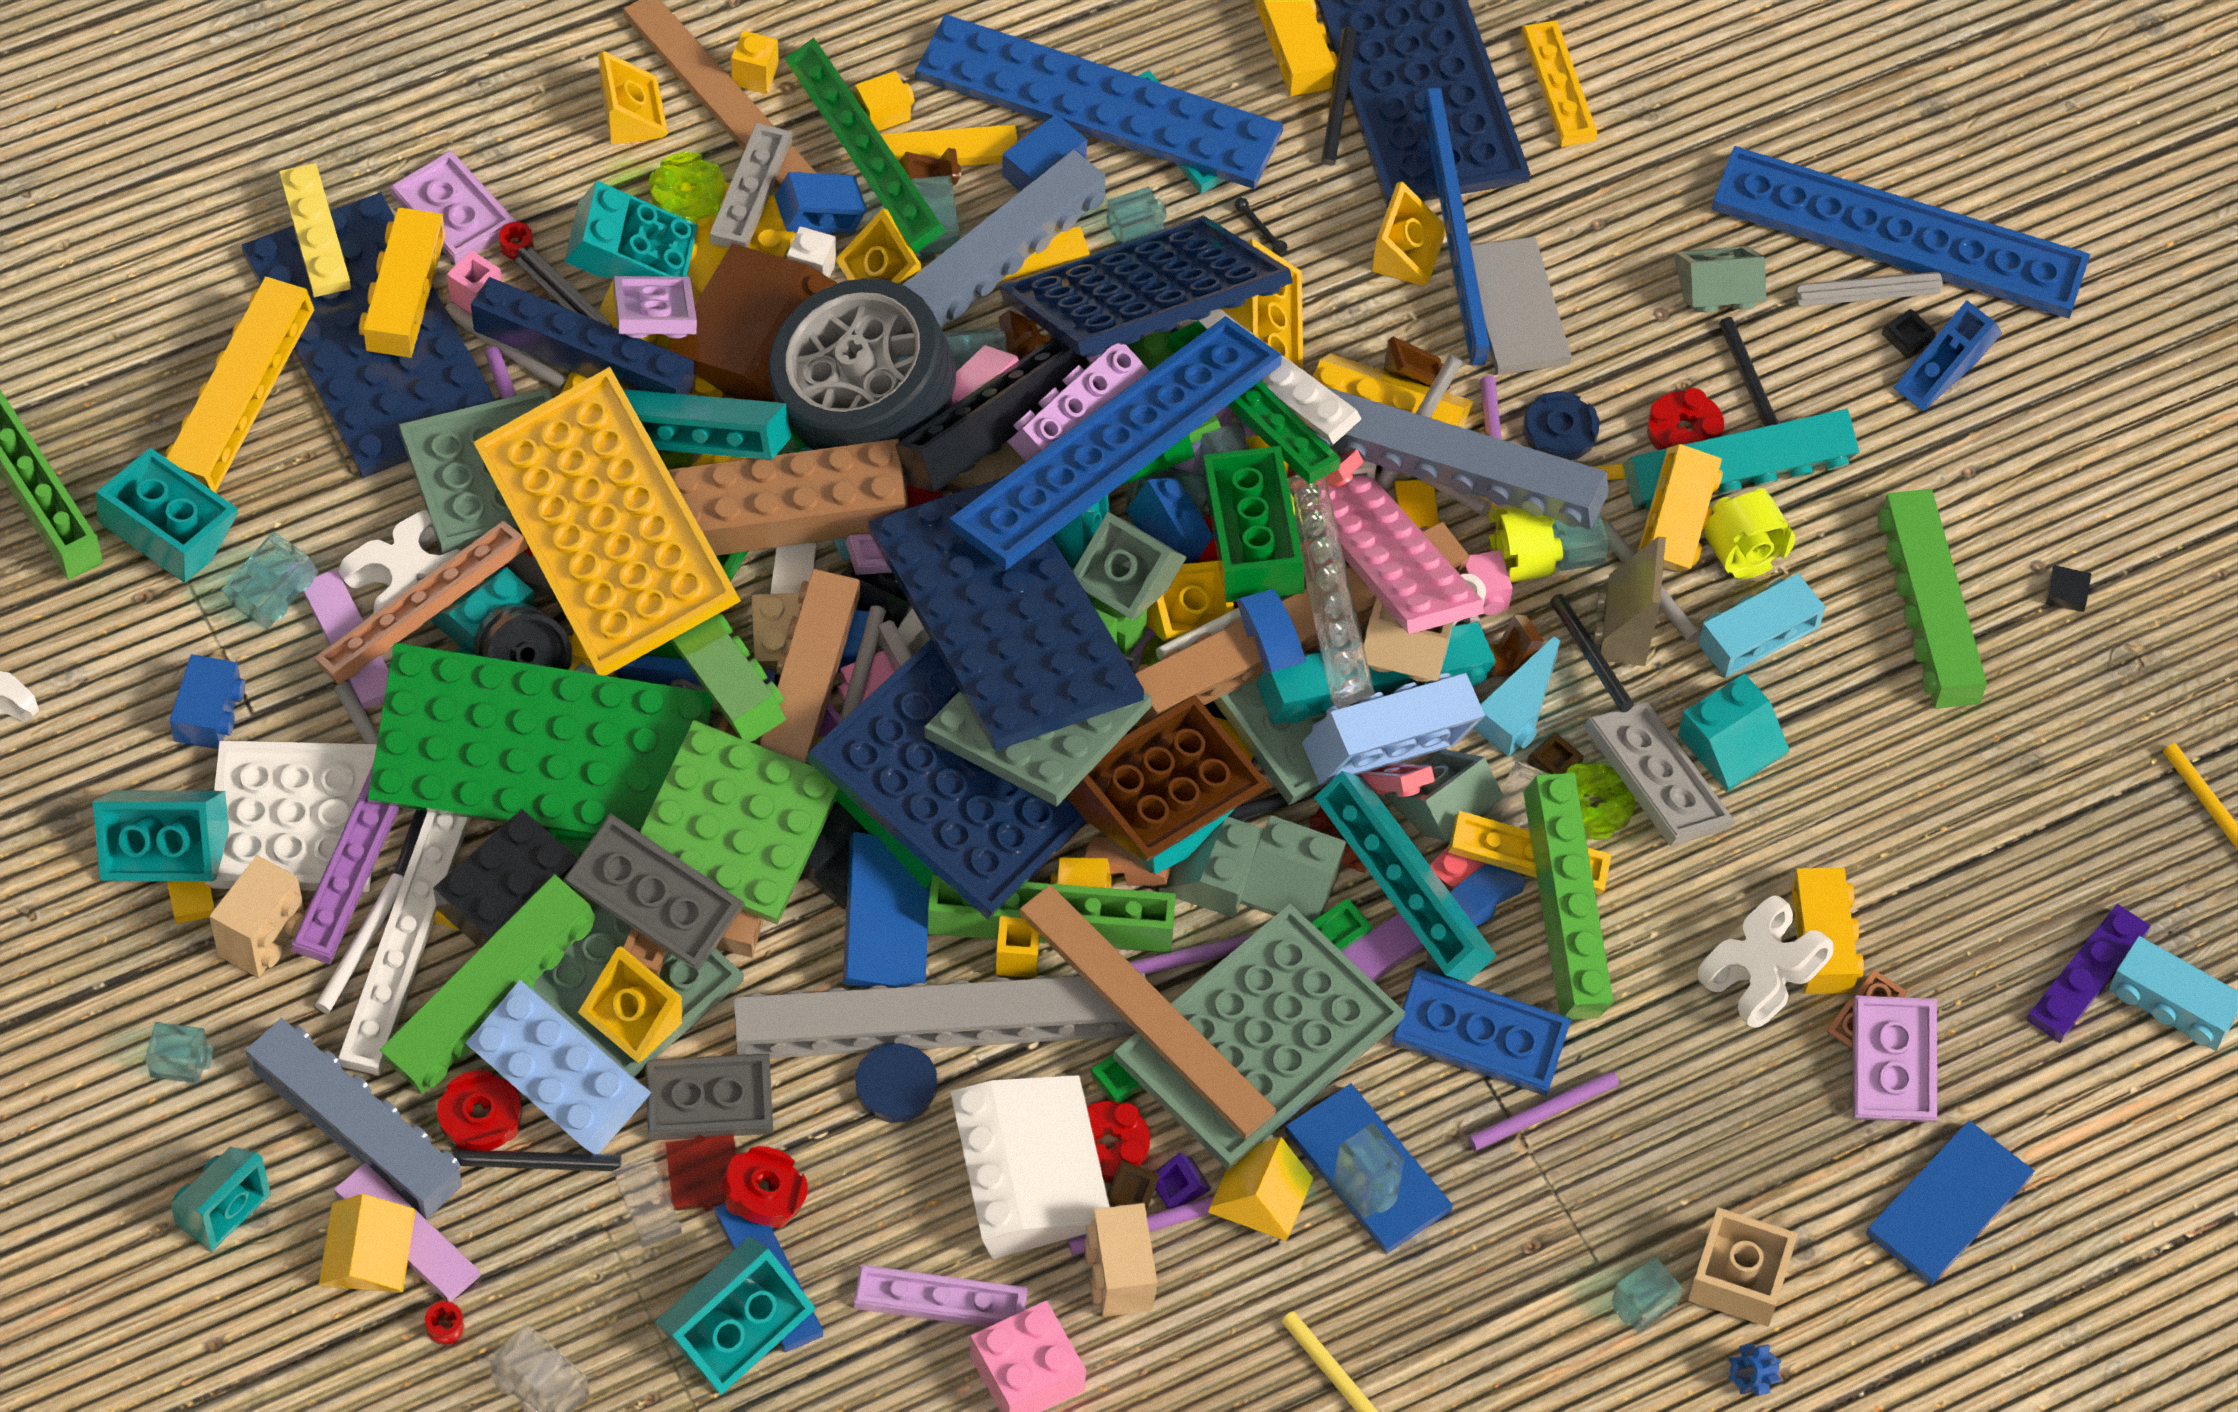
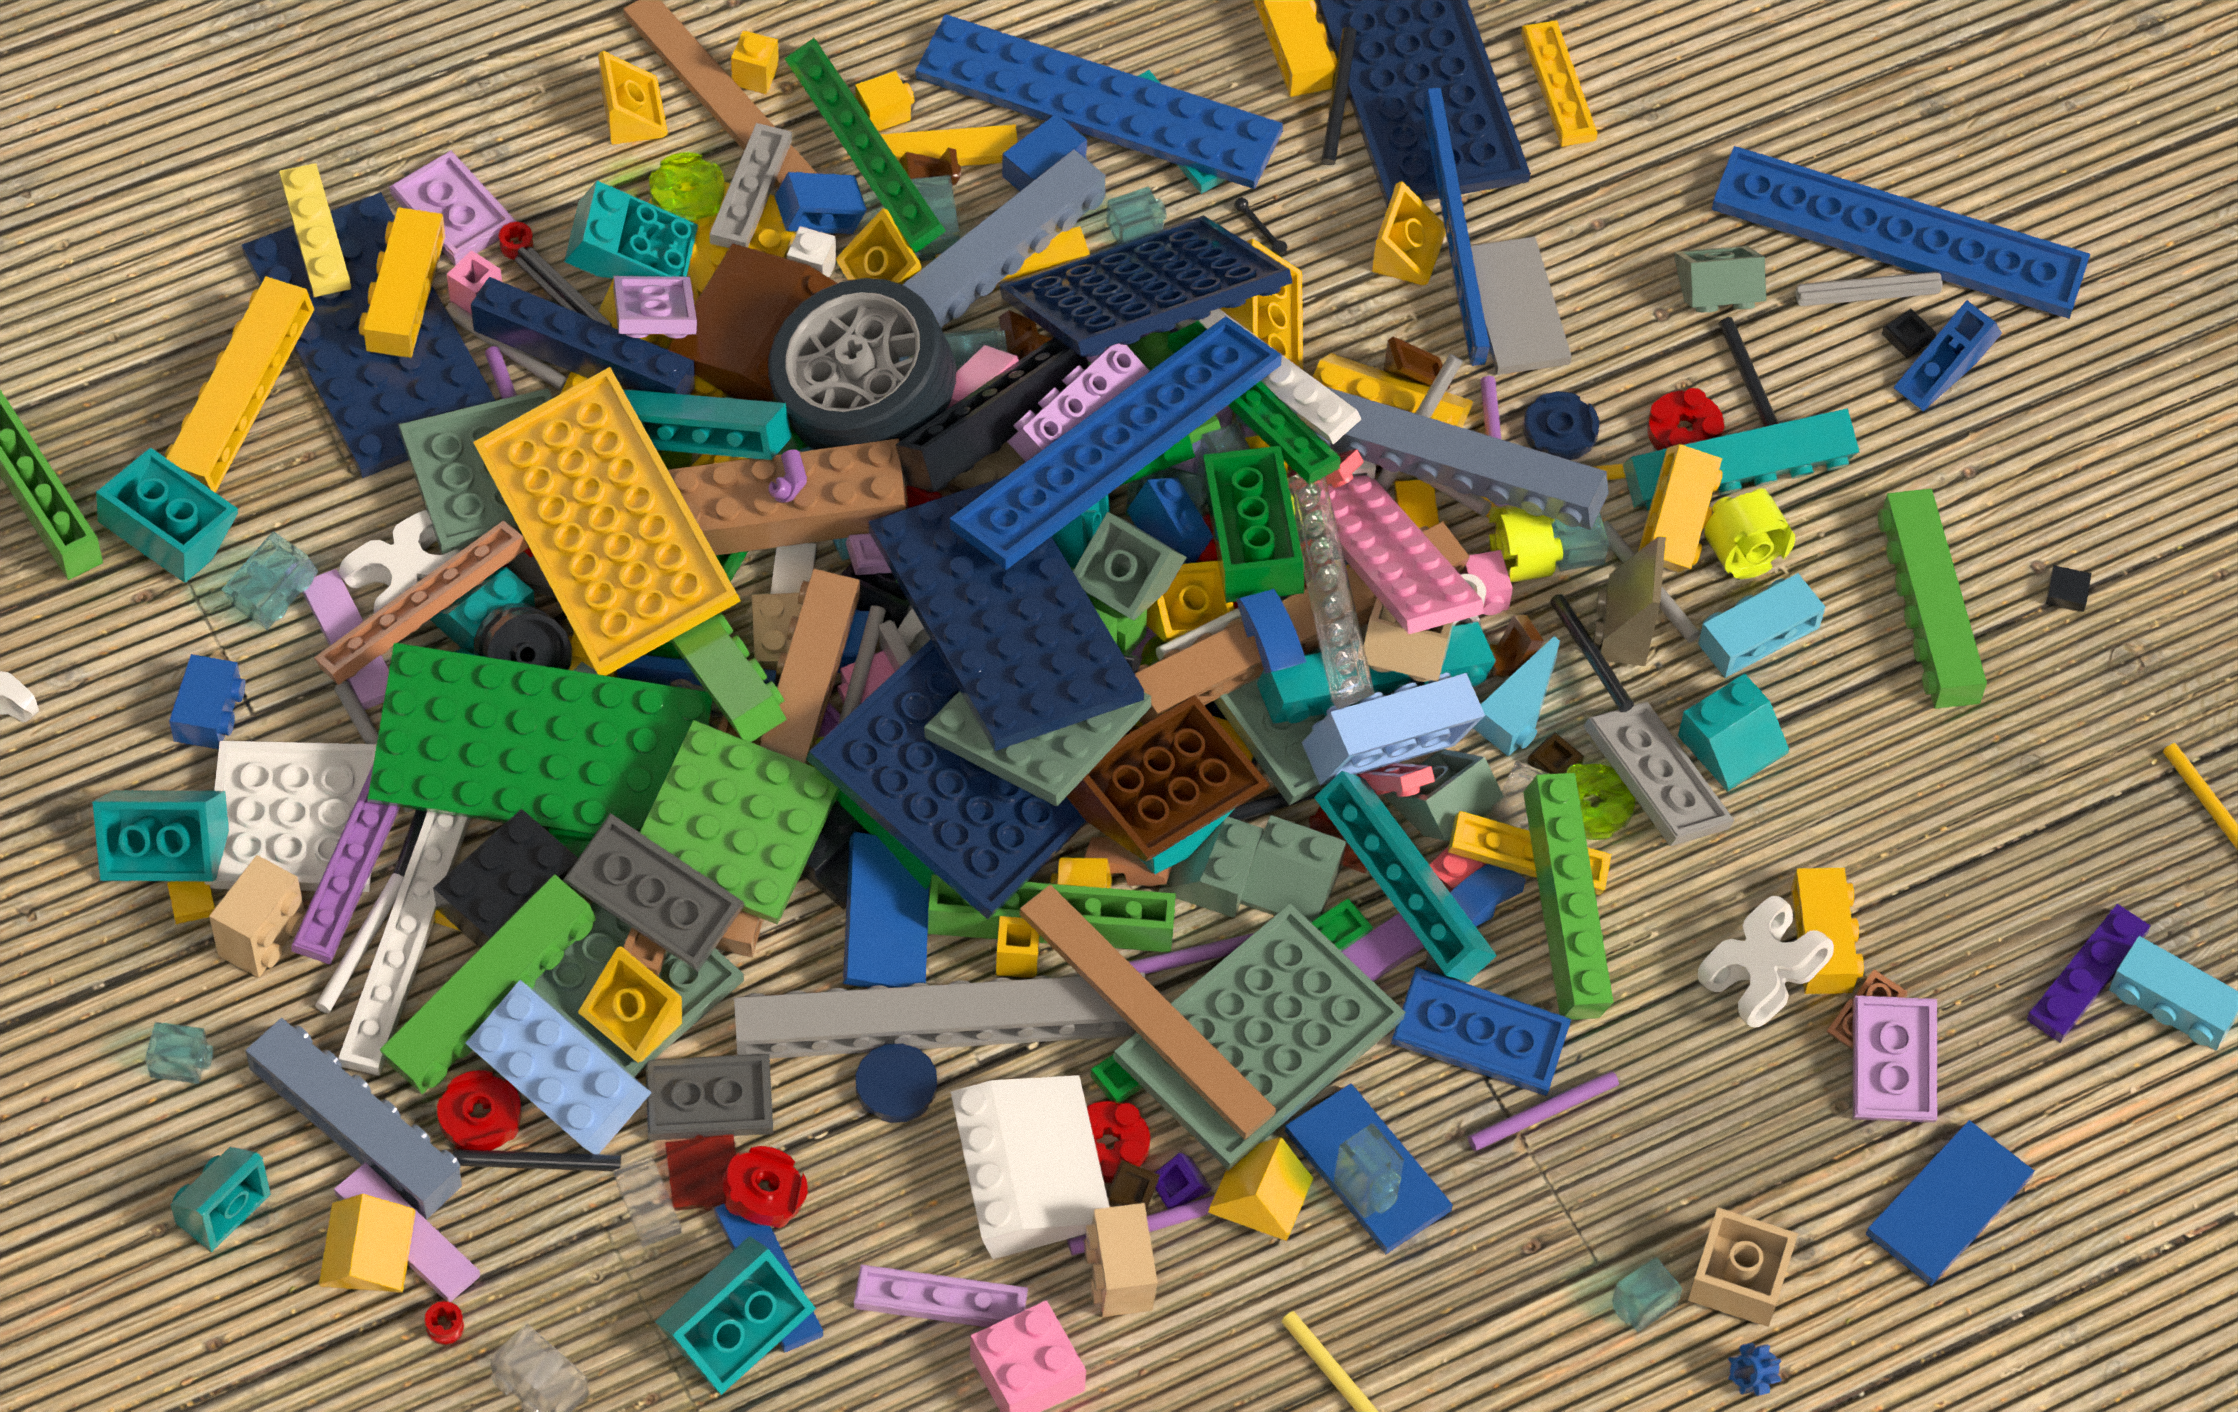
none -> medium lavender arm [769,450,807,503]

